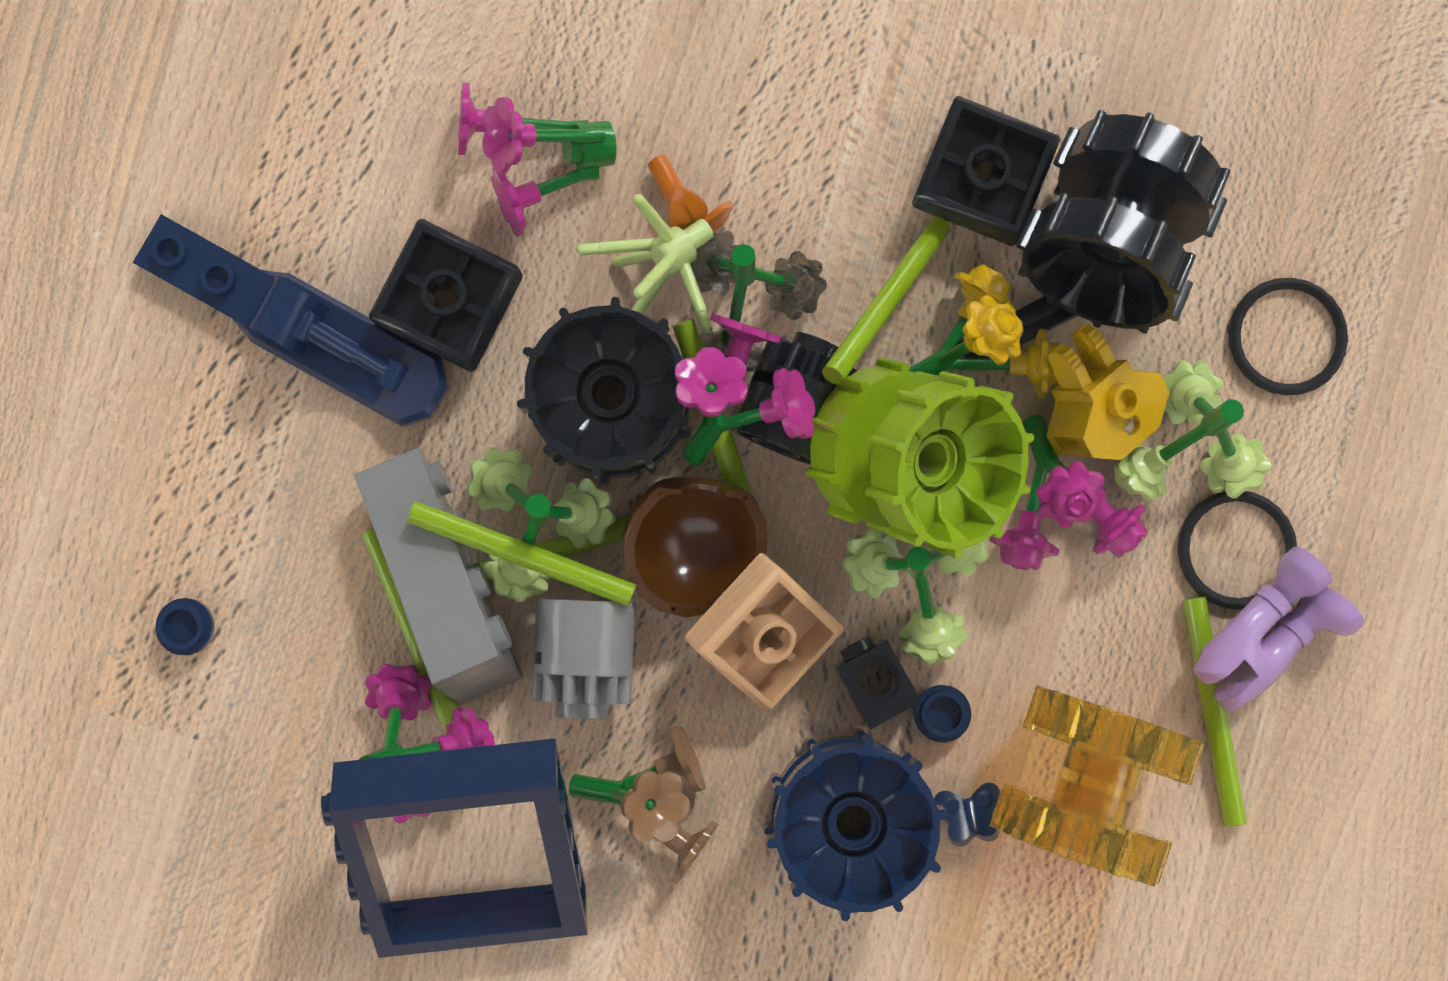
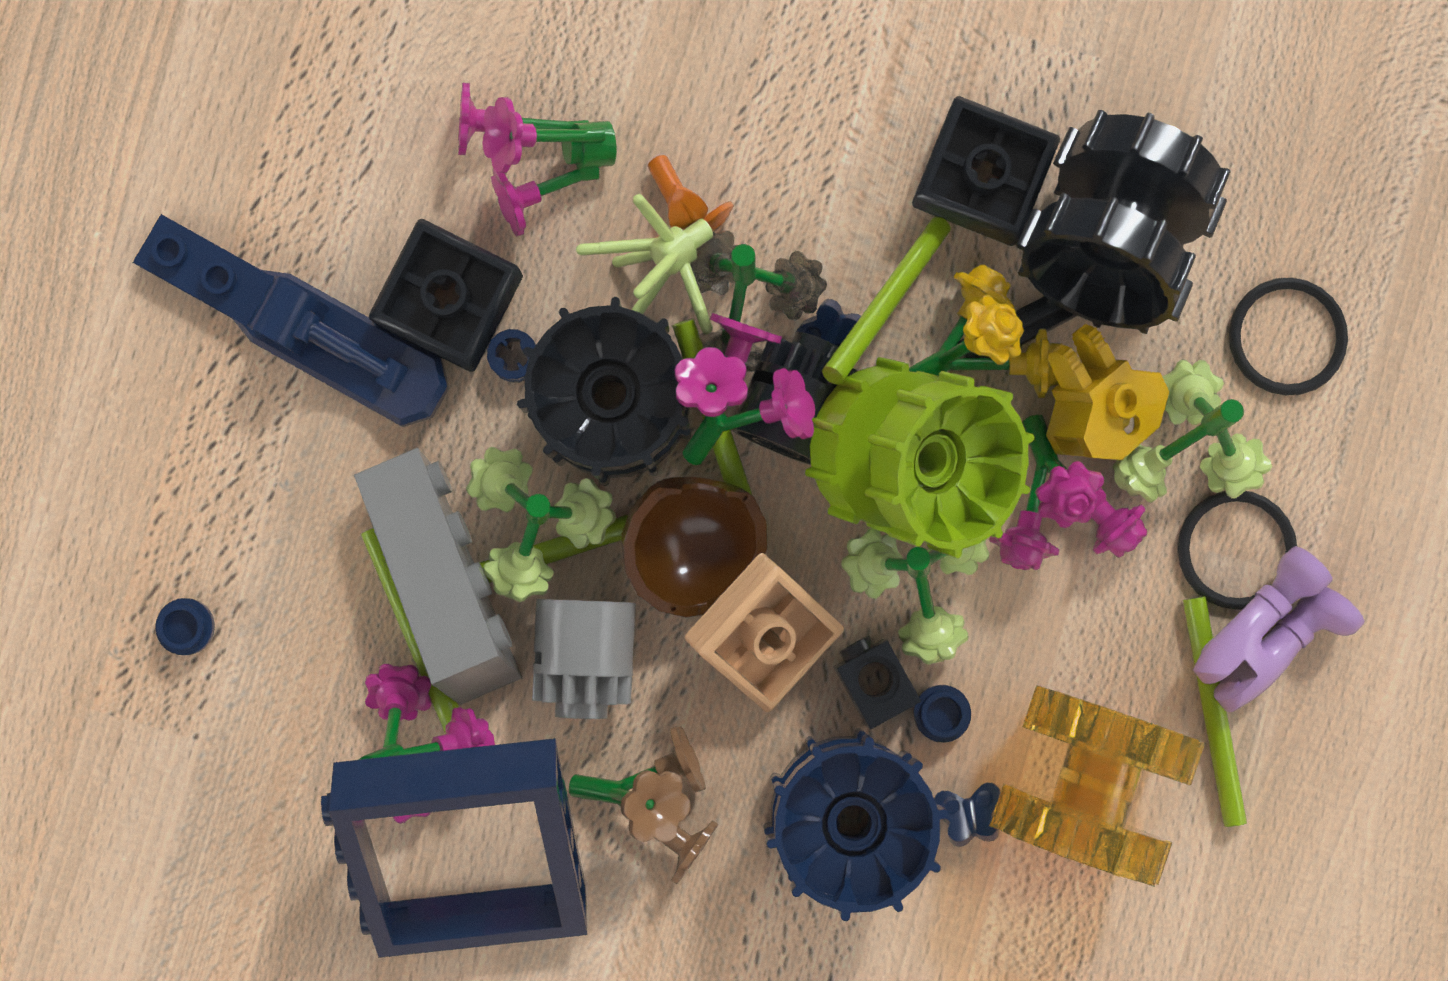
lime bar [407,501,637,606] -> none
none -> dark blue bush [487,329,536,383]
none -> dark blue piece [795,299,861,347]

